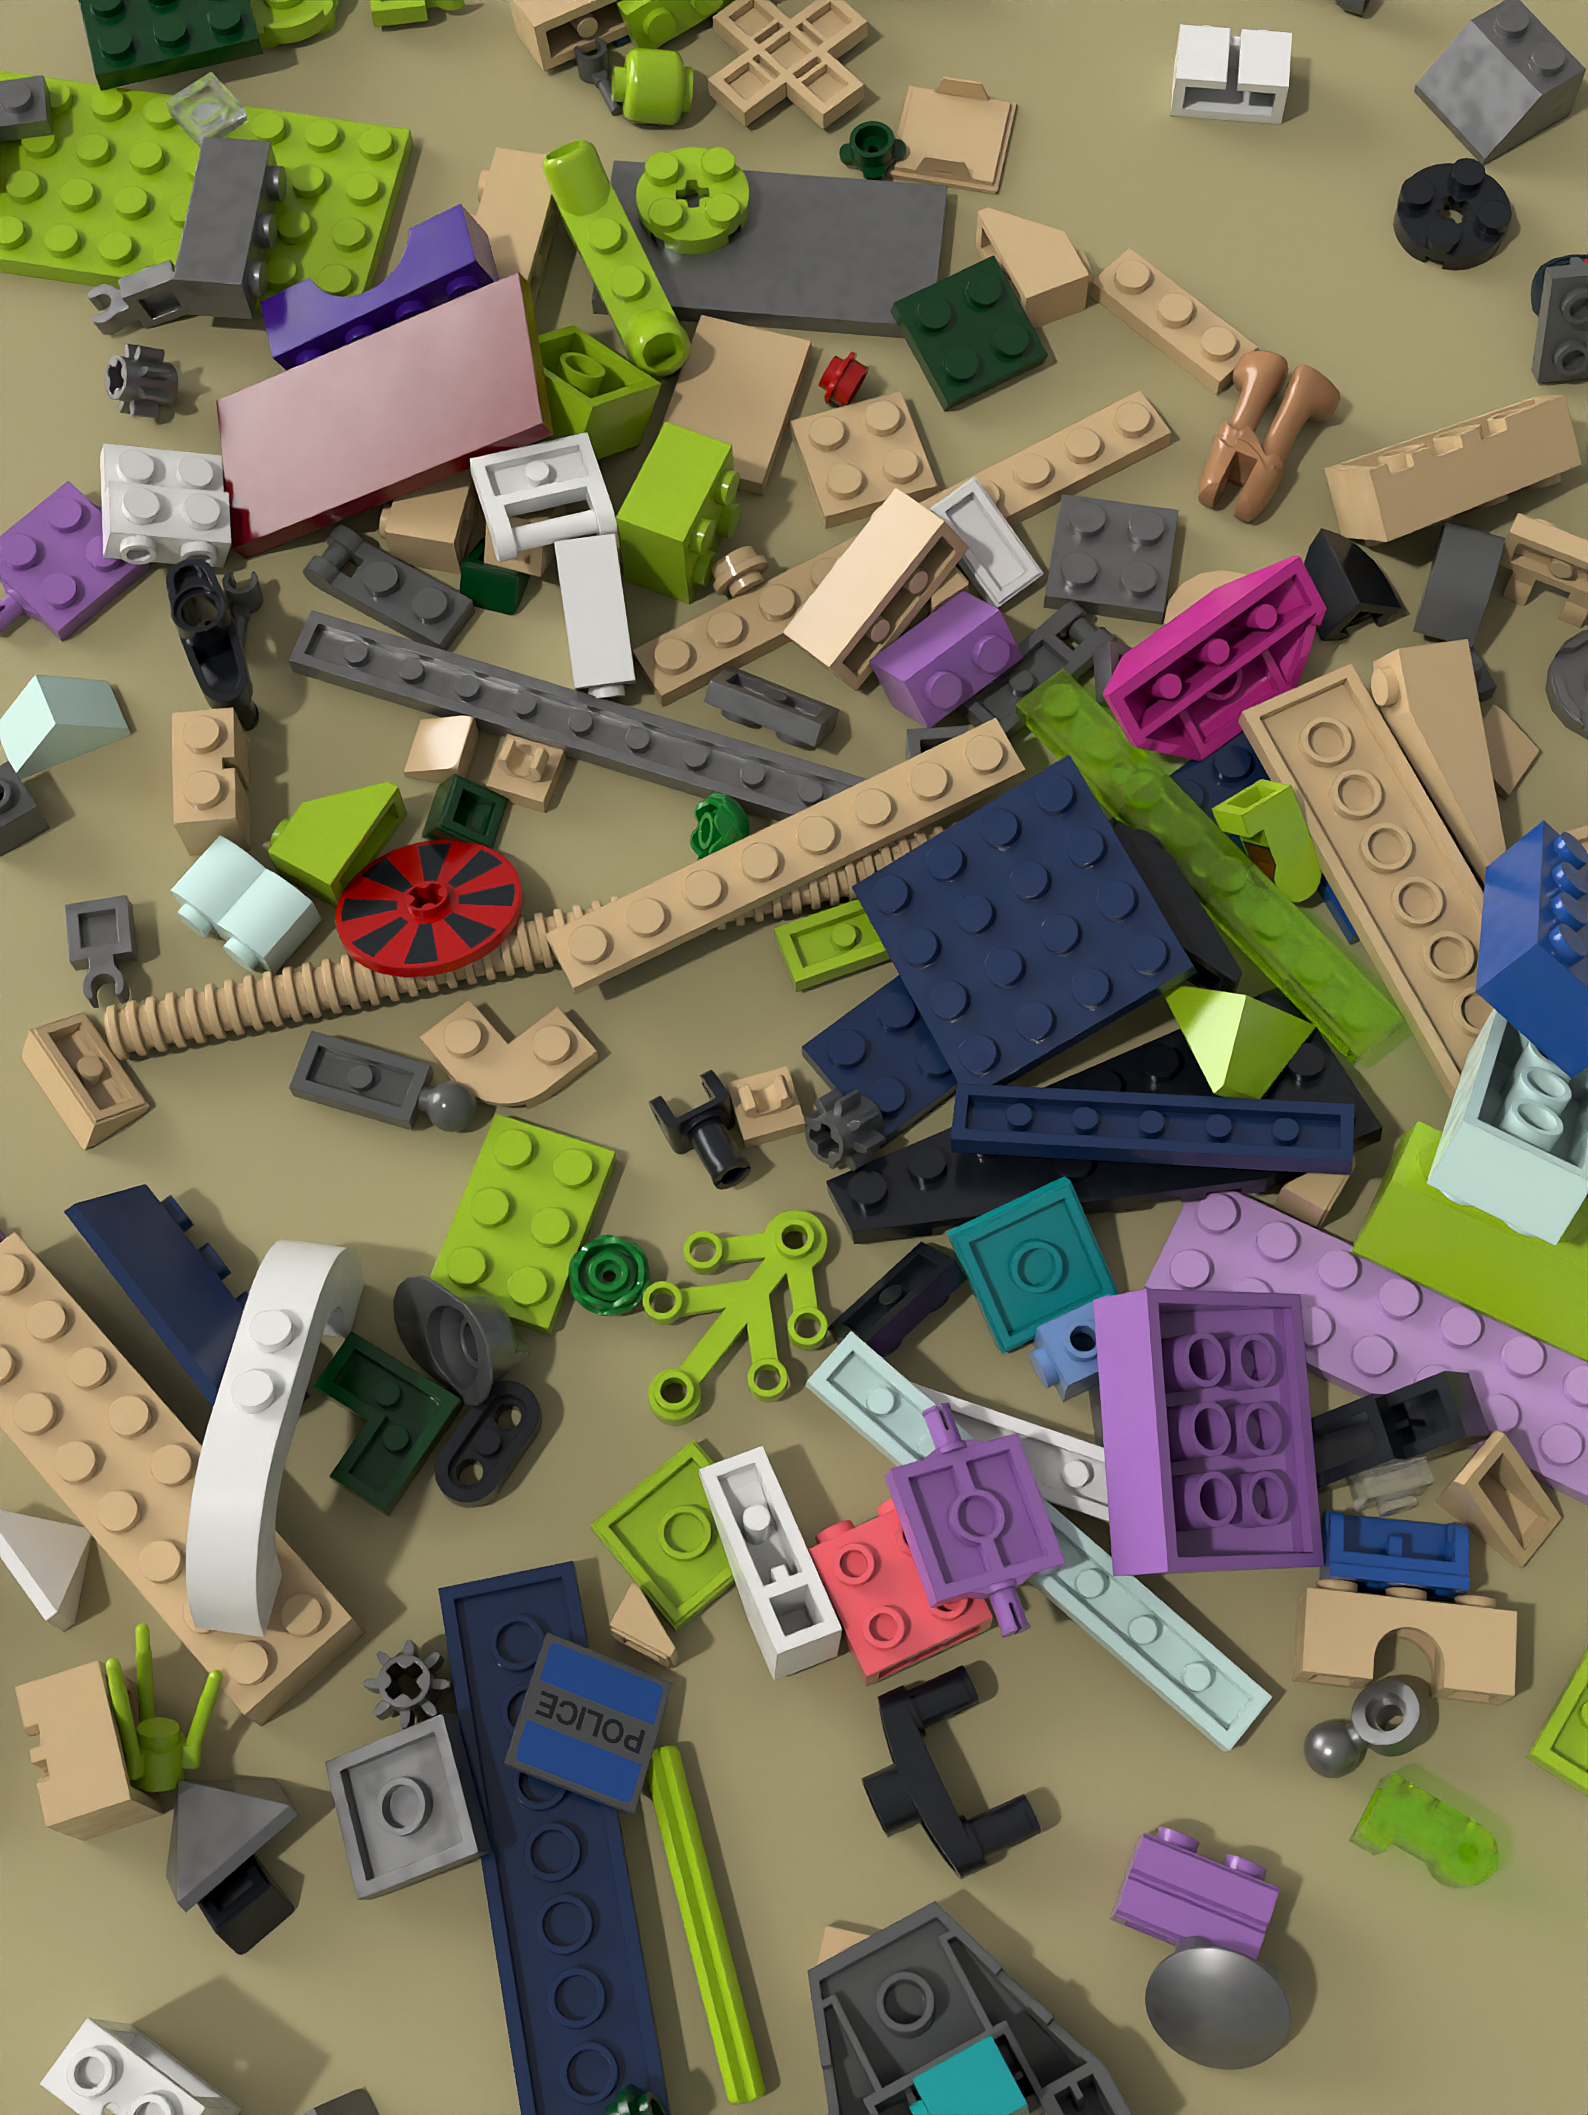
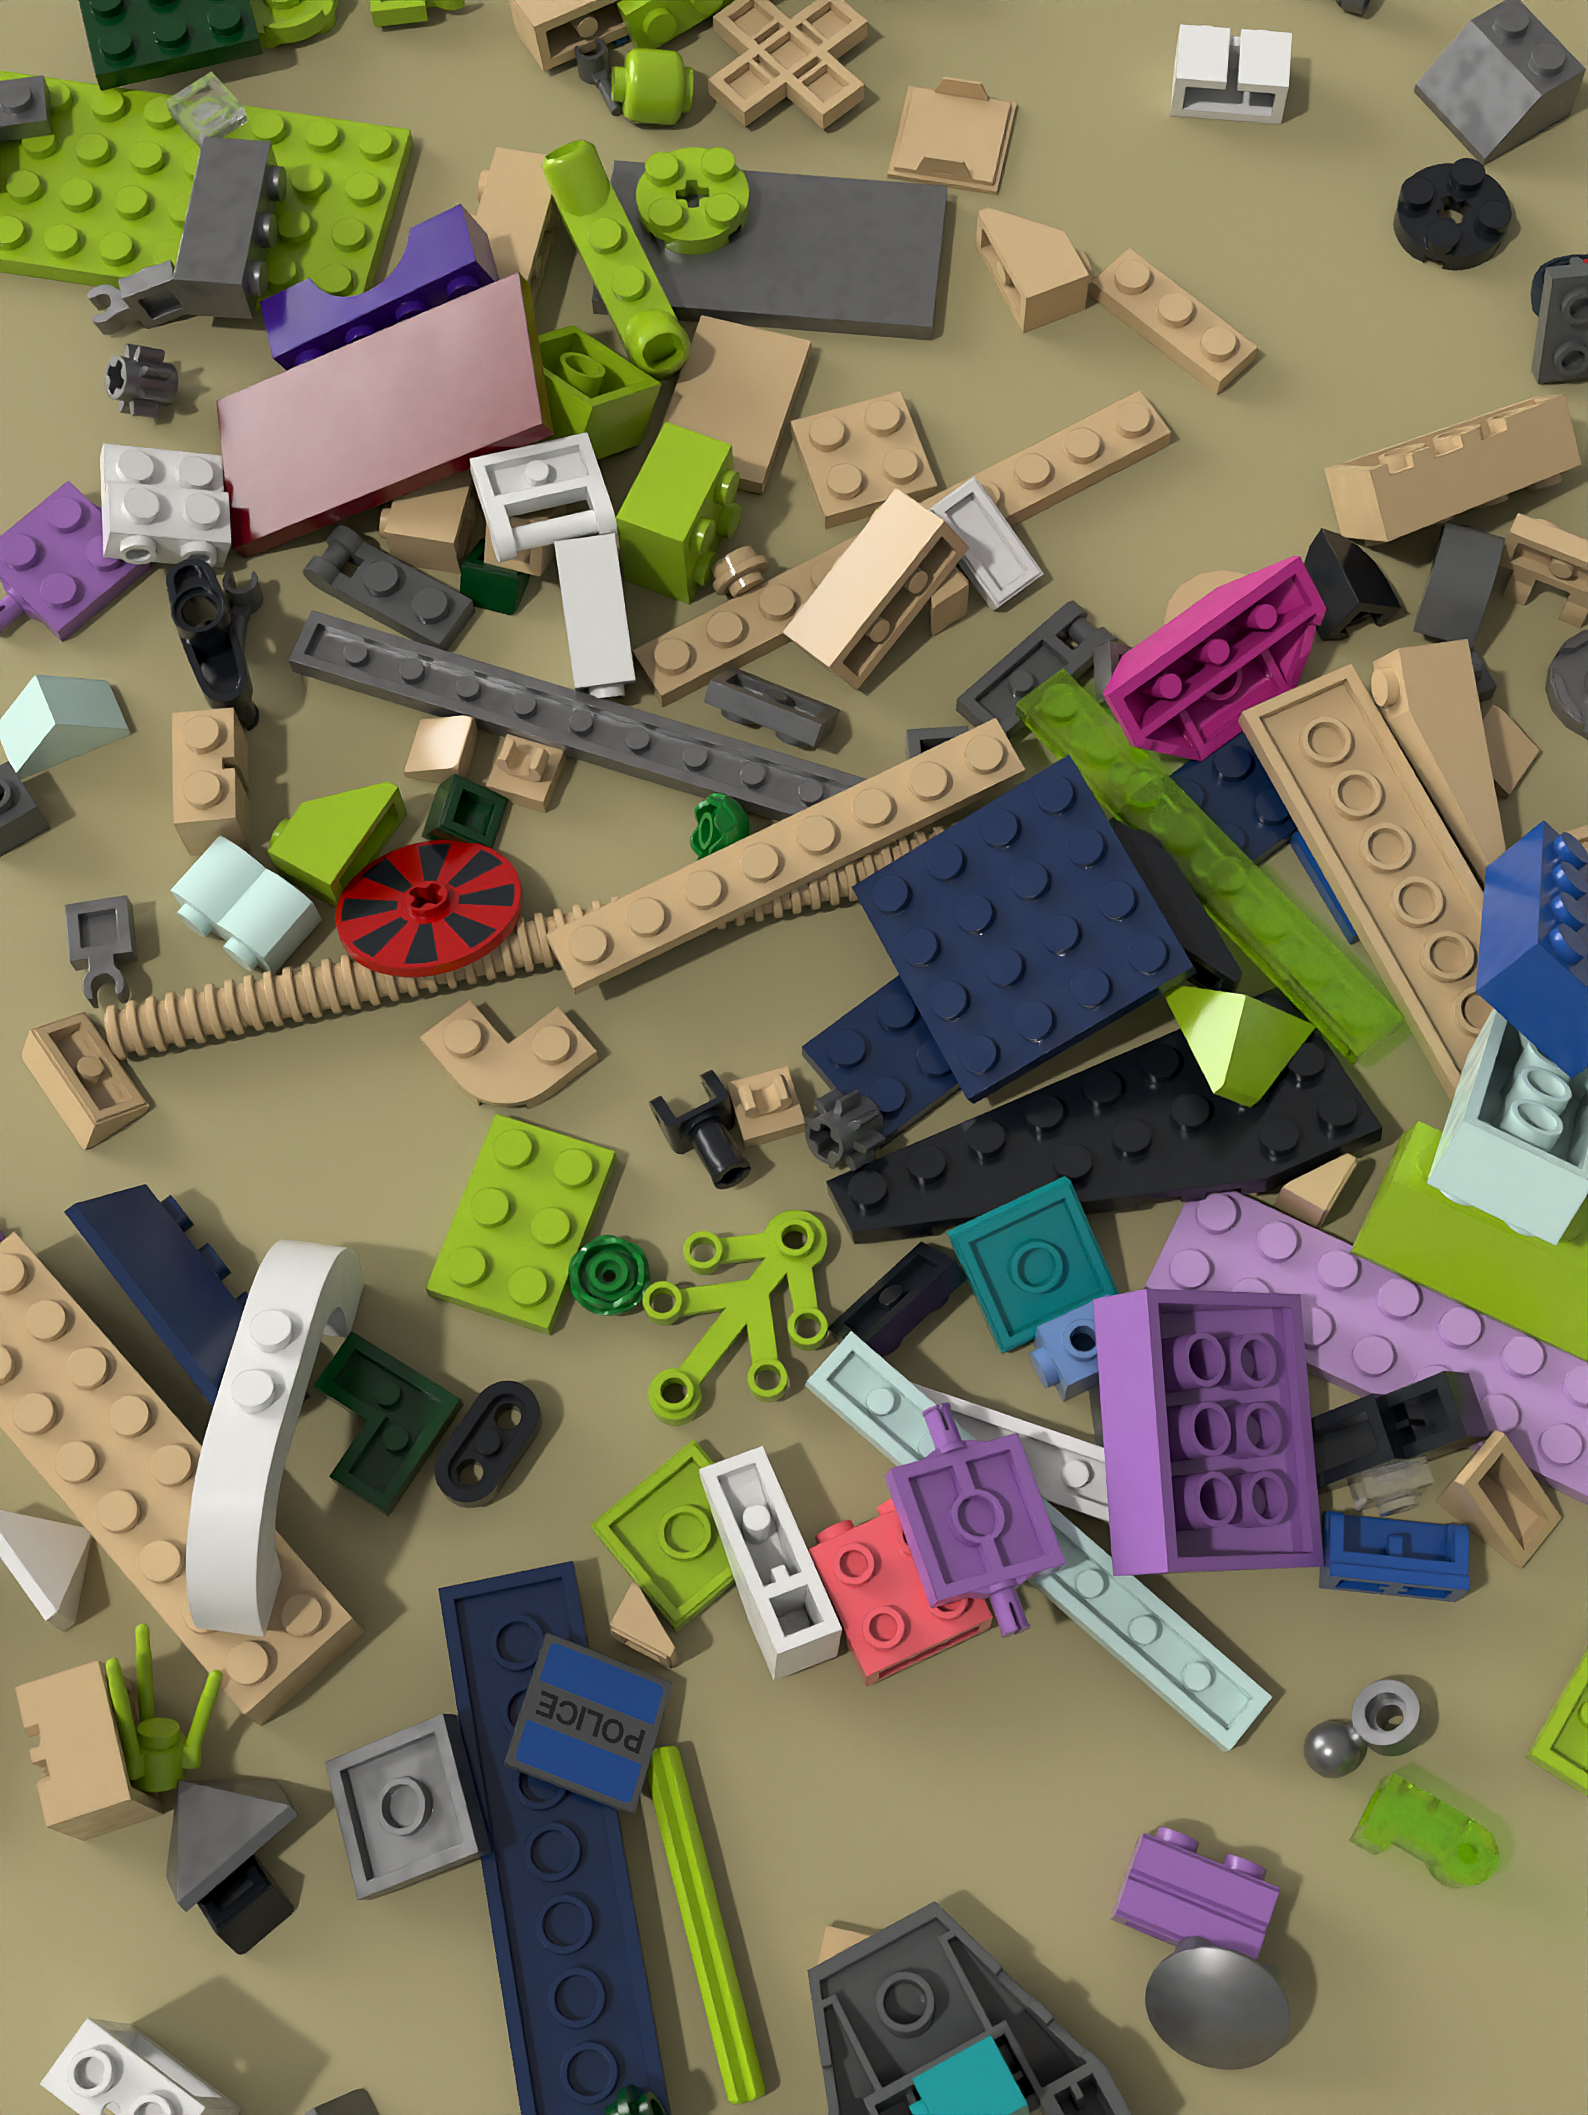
dark grey plate [289,1031,477,1132] -> none
flat silver gear [364,1640,454,1729] -> none
flat silver piece [393,1275,529,1406] -> none
lime plate [774,899,891,992] -> none
red plate [818,352,869,407] -> none
dark green plate [839,121,906,180] -> none
black connector [861,1665,1041,1879] -> none
medium lavender brick [869,591,1023,728] -> none
dark green plate [890,255,1048,411] -> none
dark blue plate [950,1083,1355,1175] -> none
flat silver plate [1043,494,1179,624] -> none
medium nougat piece [1198,351,1341,523] -> none
lime leg [1212,779,1322,902] -> none
tan arch [1292,1579,1517,1706] -> none

